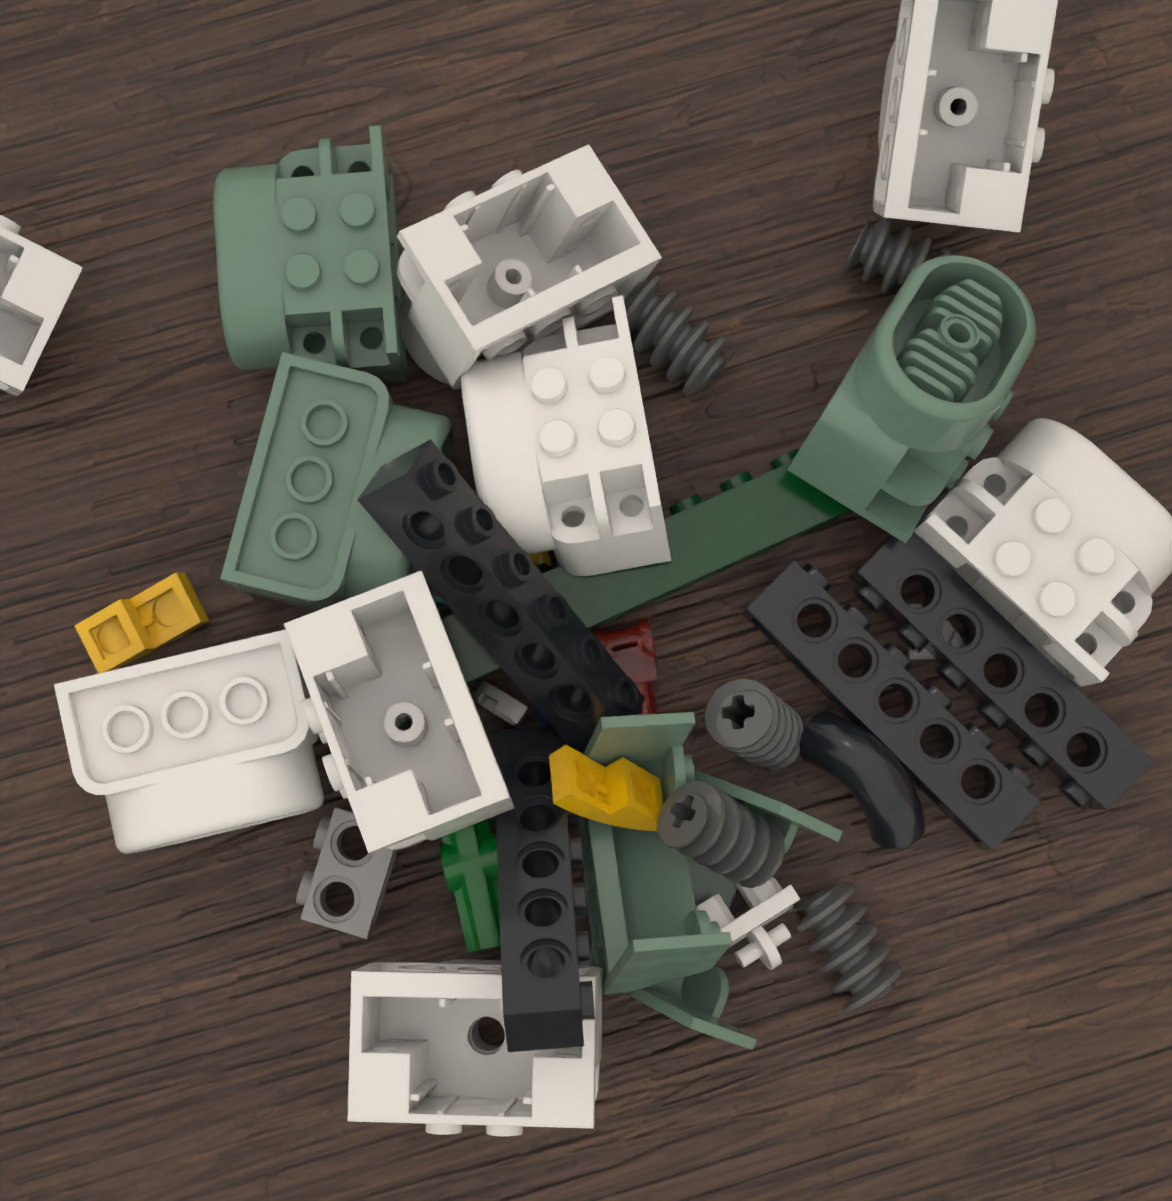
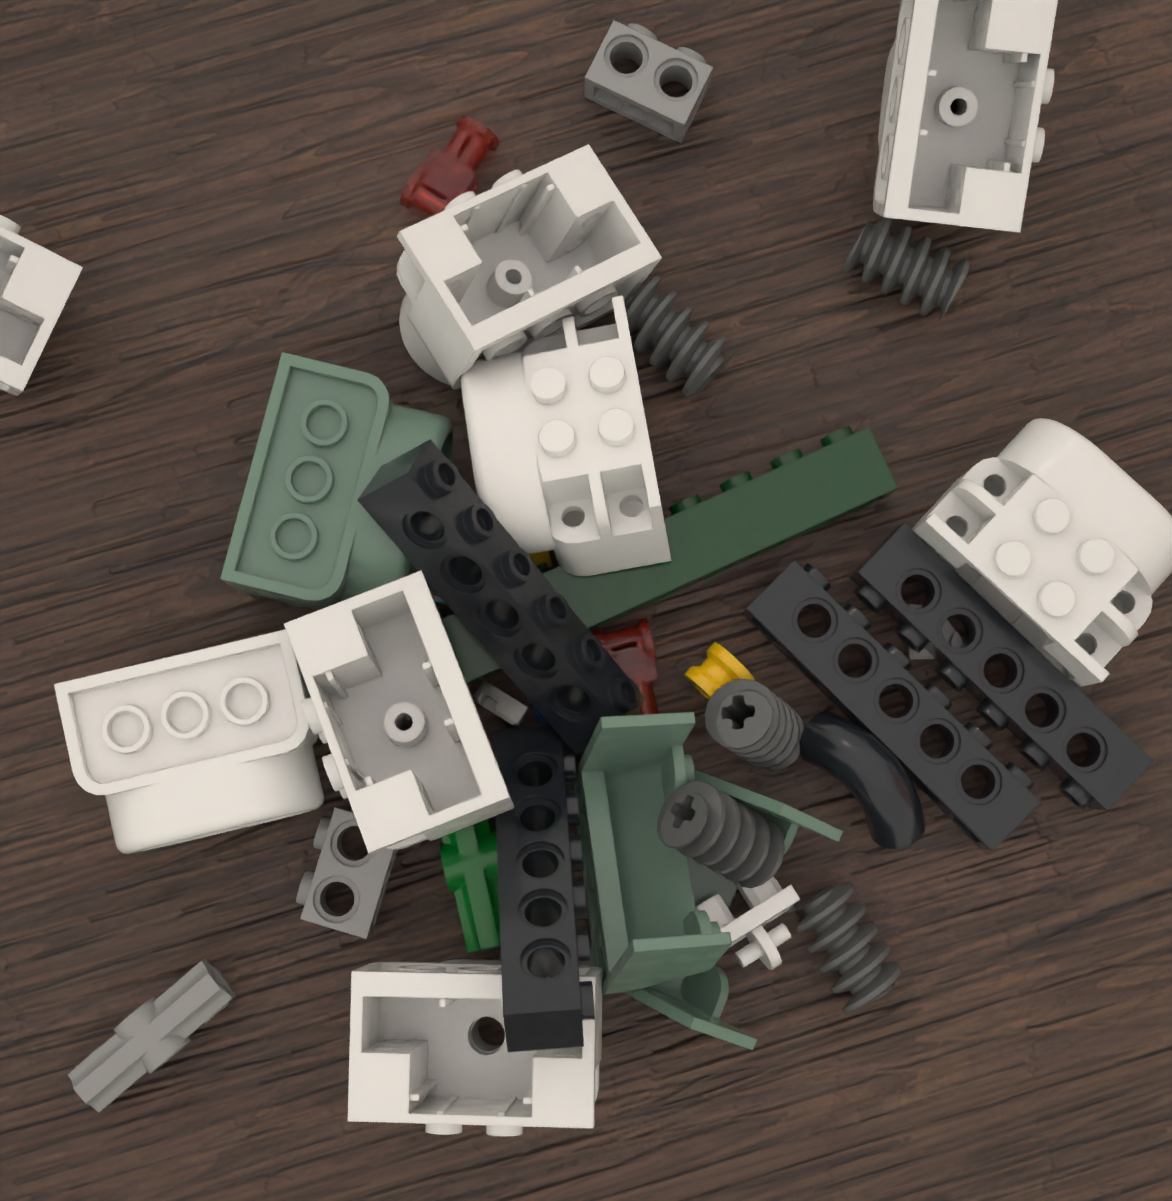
yellow slope [74,572,210,674] -> none
sand green brick [213,125,409,384] -> none
yellow slope [549,745,663,832] -> none
sand green brick [787,255,1036,543] -> none
none -> light grey piece [68,959,236,1113]
none -> clear red connector [400,115,501,217]
none -> light grey brick [584,20,713,143]
none -> yellow wheel [684,642,755,701]

